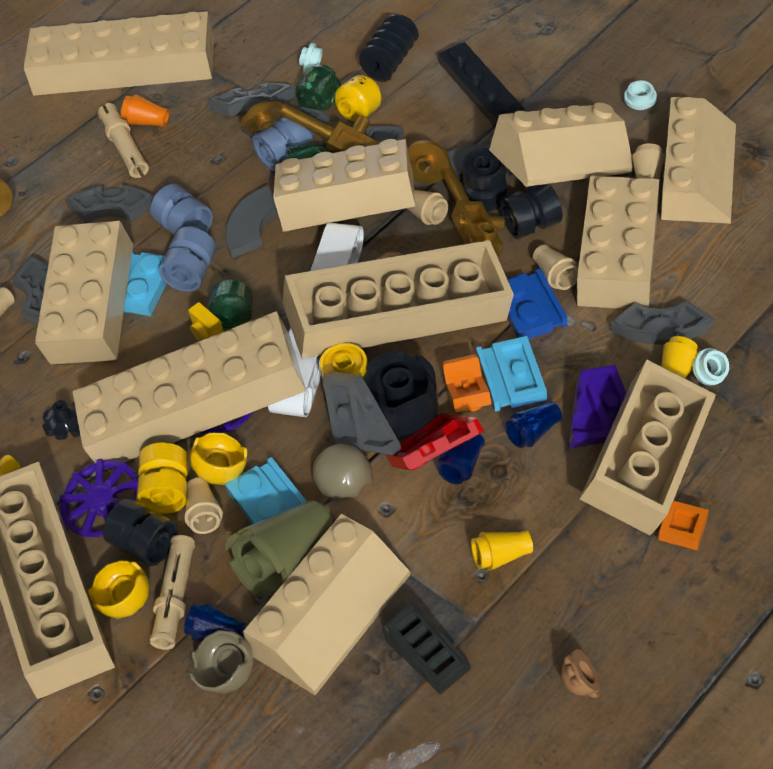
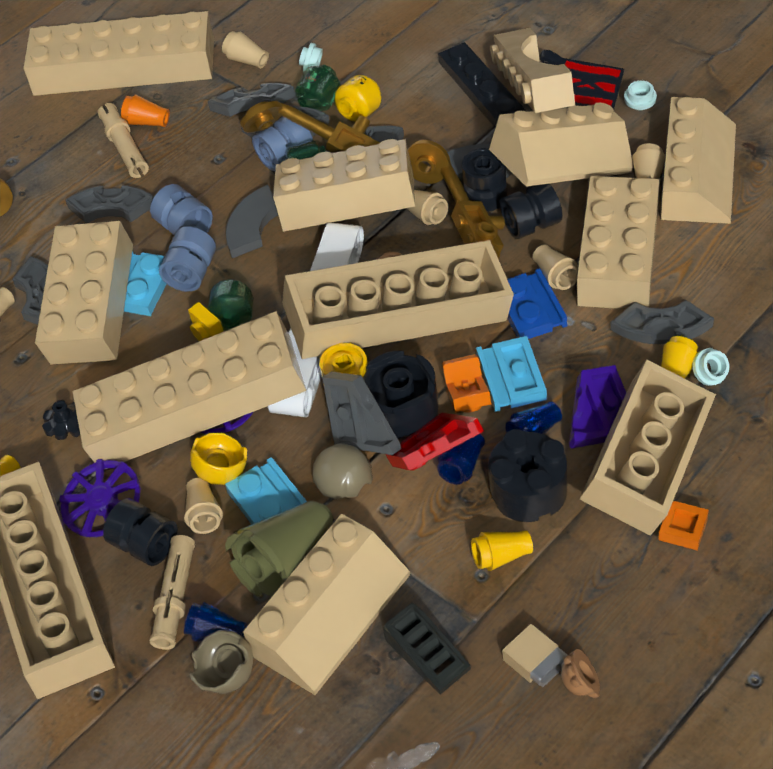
yellow hair [88,560,149,619] -> none
yellow wheel [136,442,188,514] -> none
black piece [359,14,419,82] -> none
none -> tan cone [222,31,269,69]
none -> black brick [488,429,567,522]
none -> tan arch [490,28,575,113]
none -> tan piece [502,624,567,687]
none -> flag [539,50,624,110]

